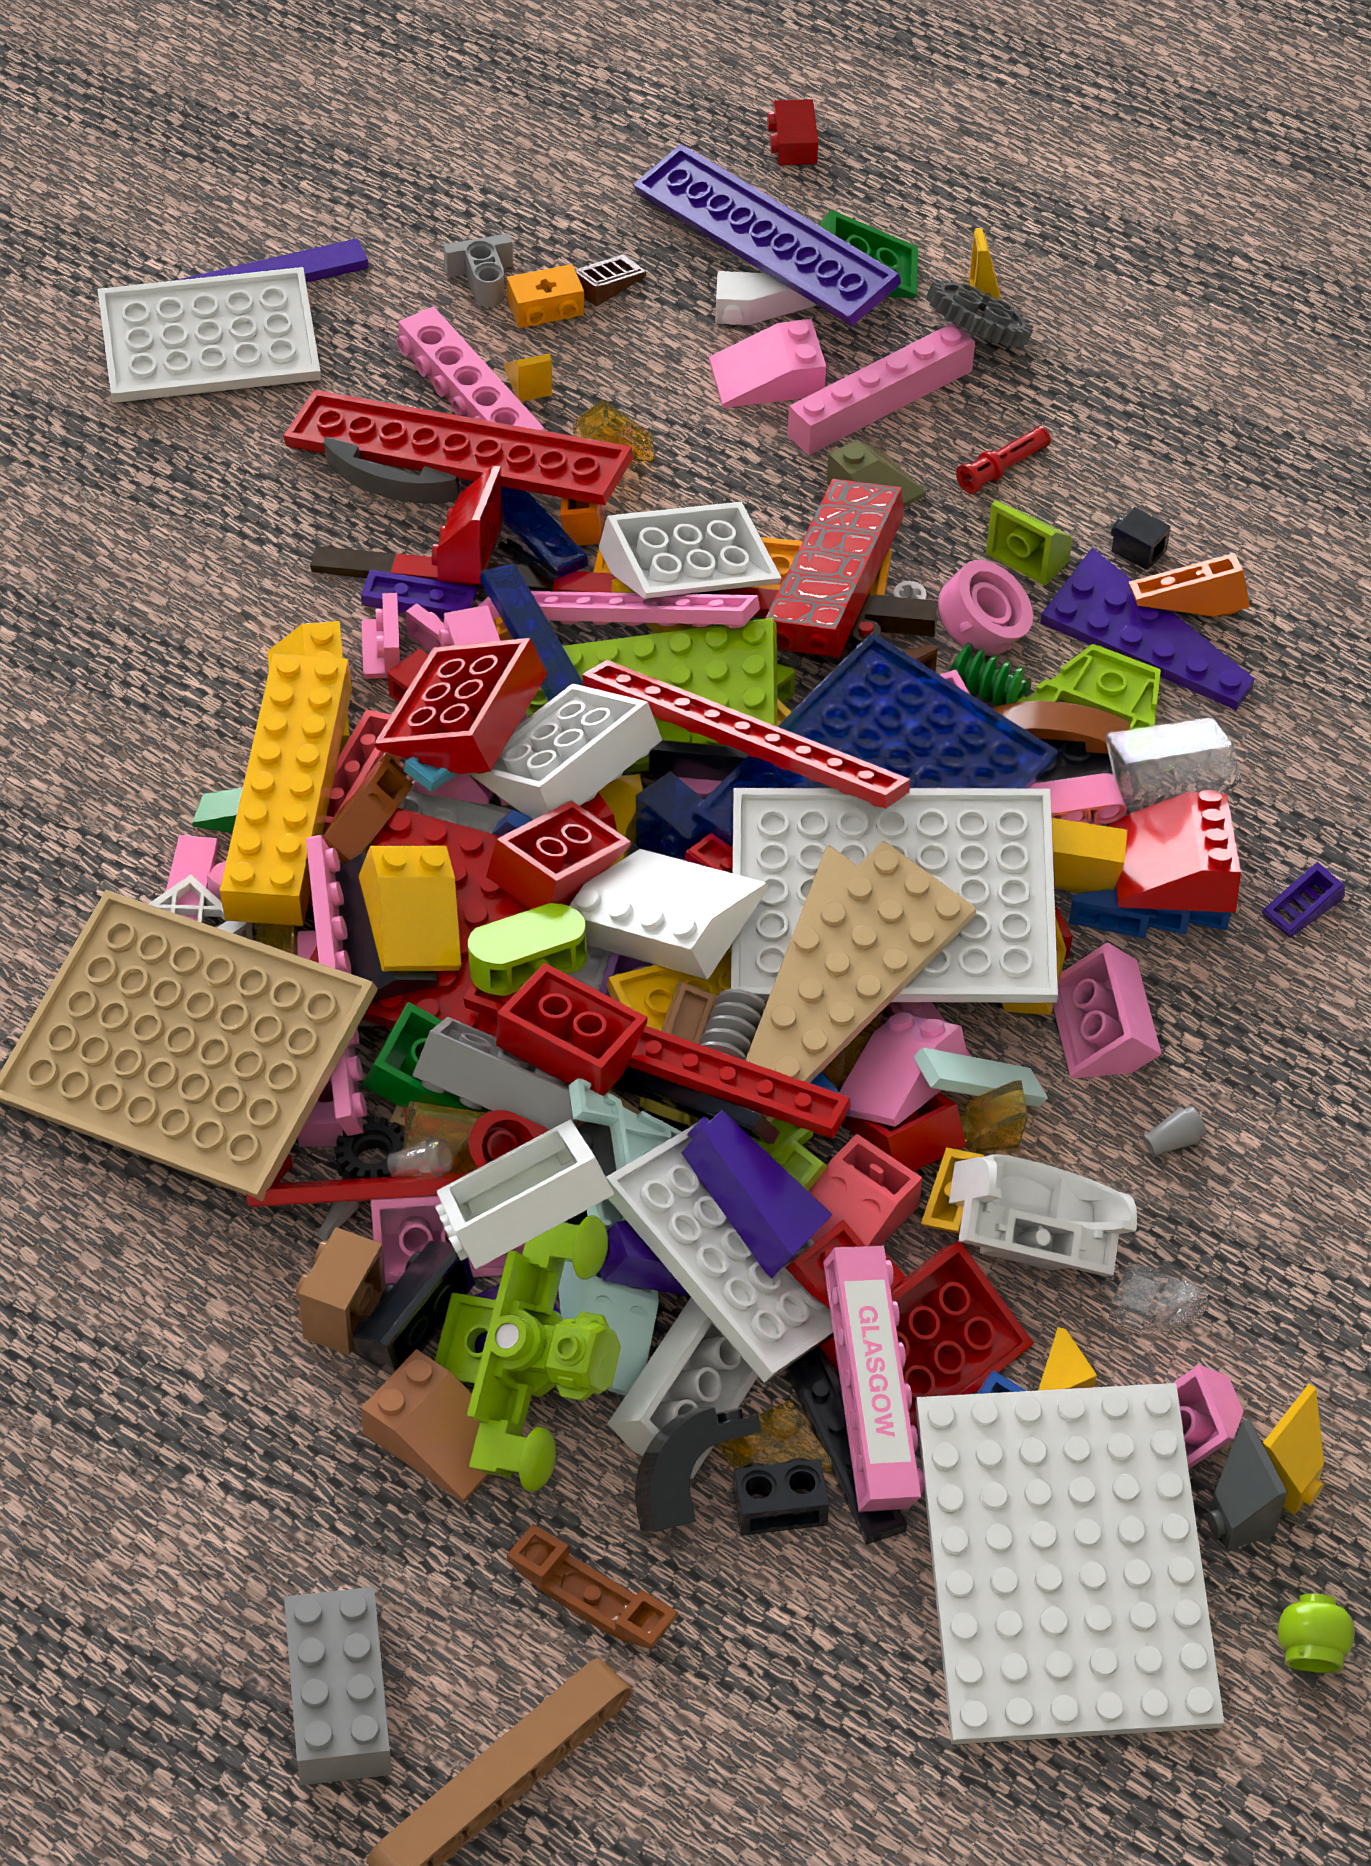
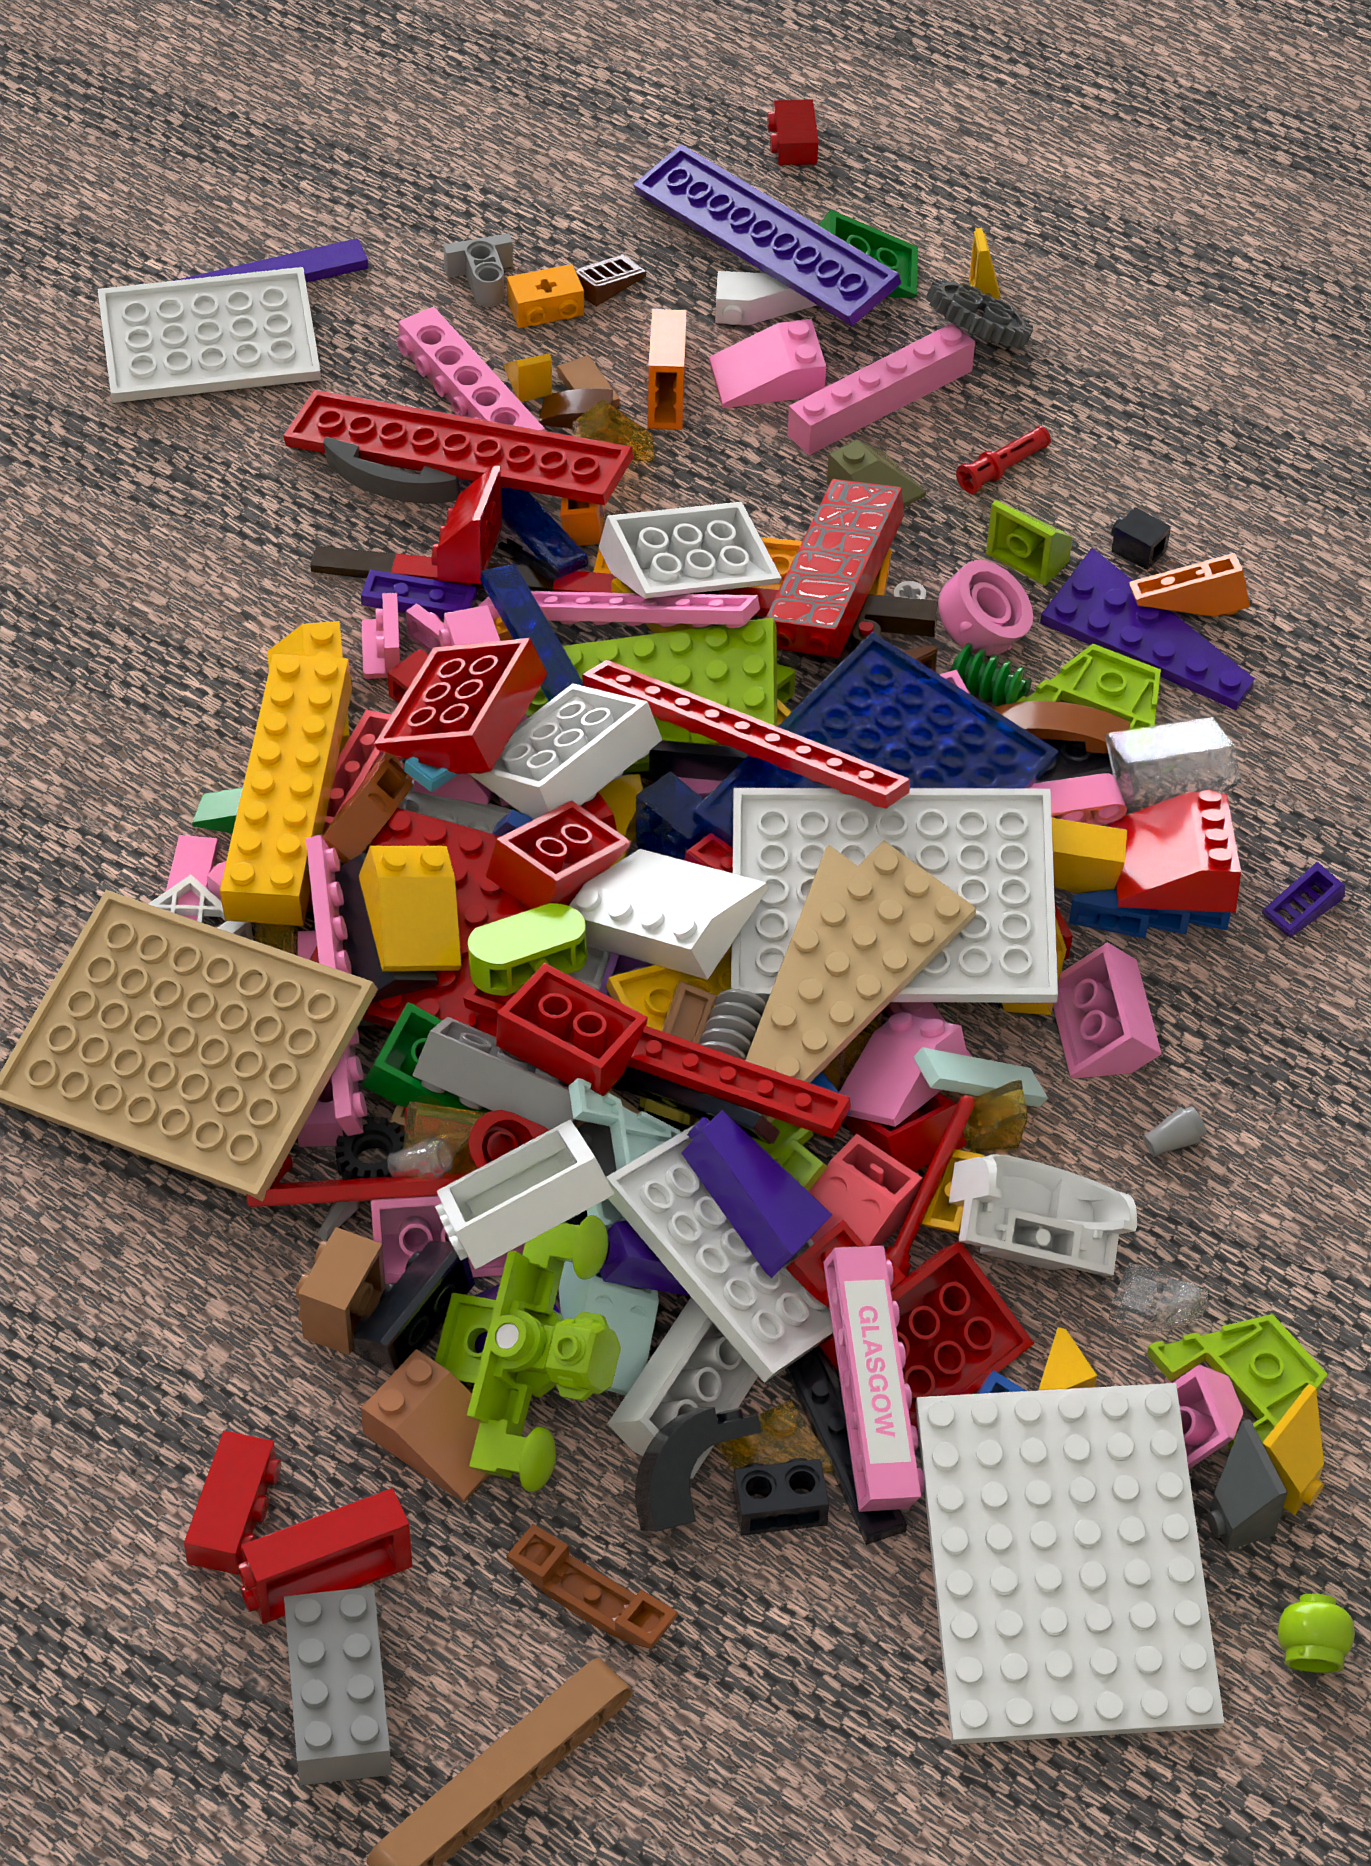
none -> red brick [184,1430,281,1575]
none -> red piece [237,1488,413,1624]
none -> reddish brown slope [538,388,613,429]
none -> medium nougat tile [557,355,620,410]
none -> orange slope [647,309,687,430]
none -> red piece [885,1095,975,1277]
none -> lime wing [1147,1314,1328,1449]

